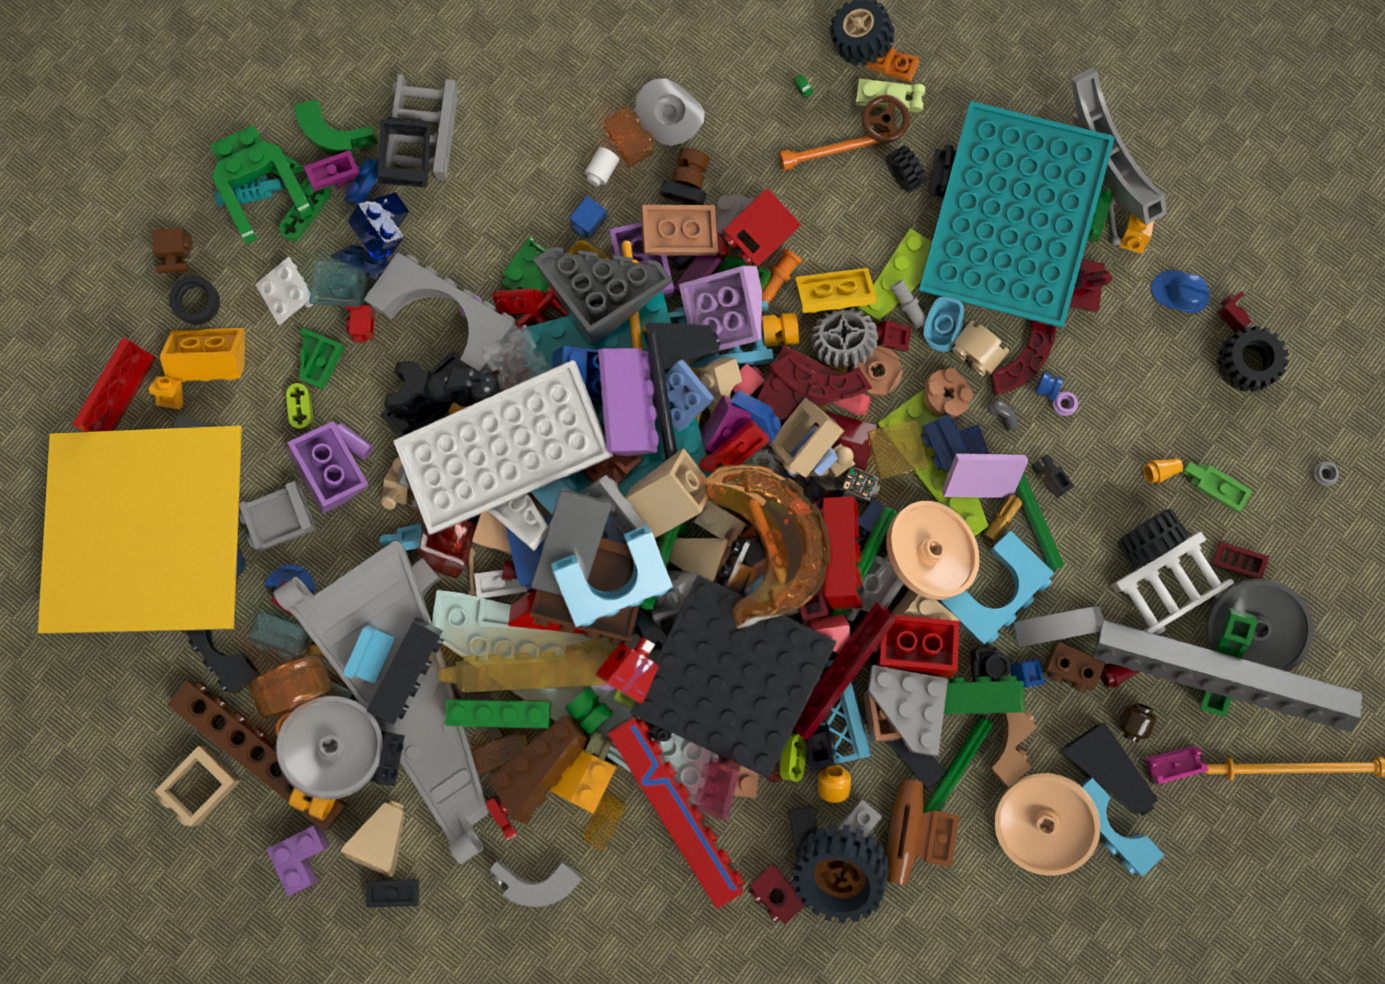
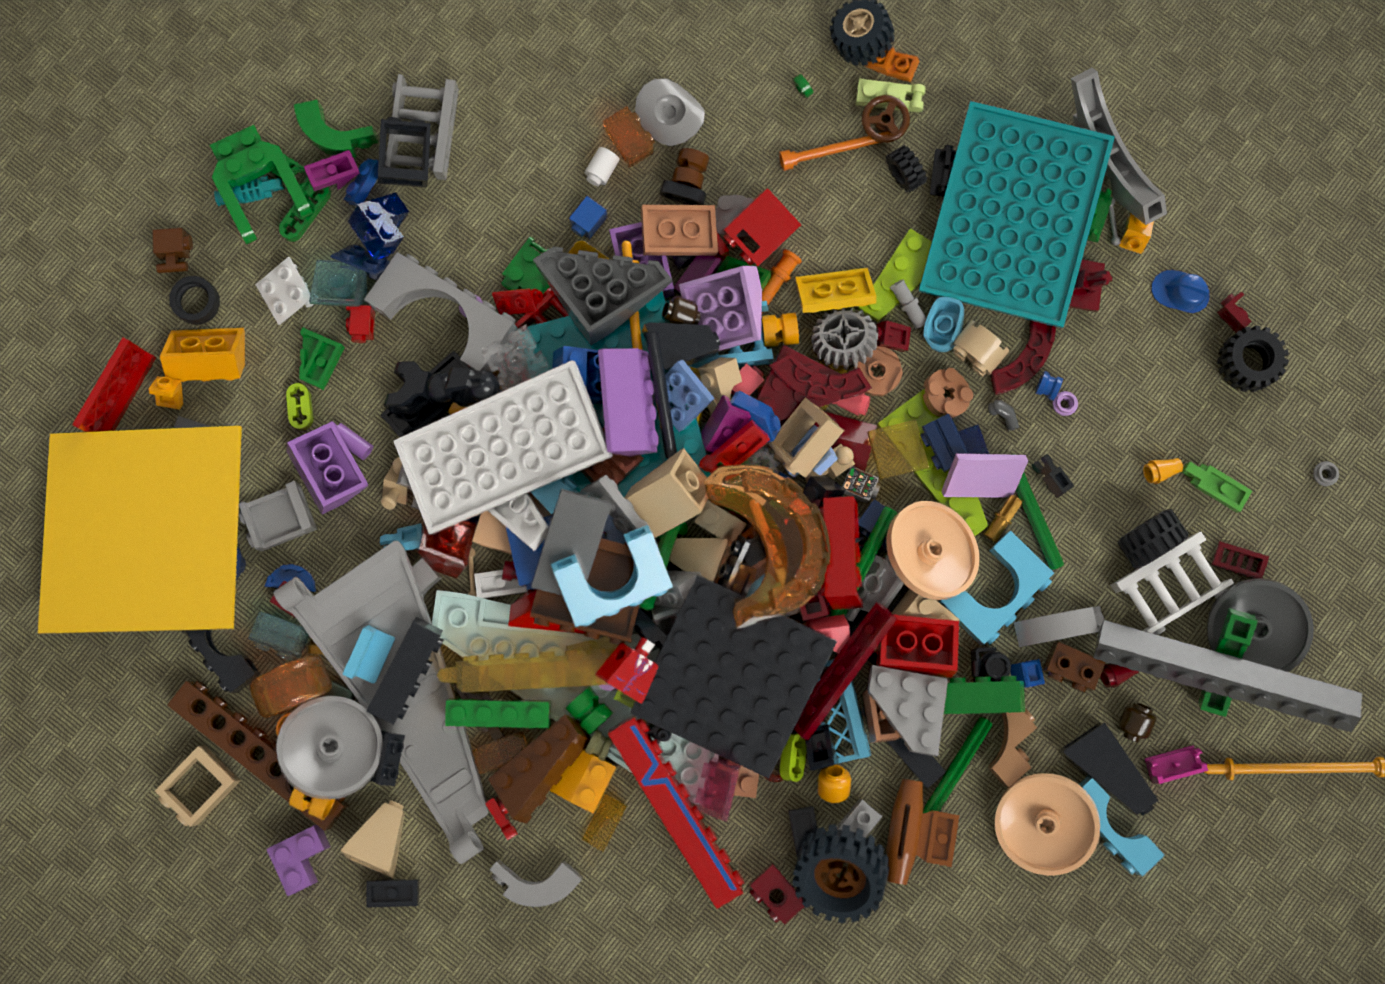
none -> dark brown head [662,296,701,325]

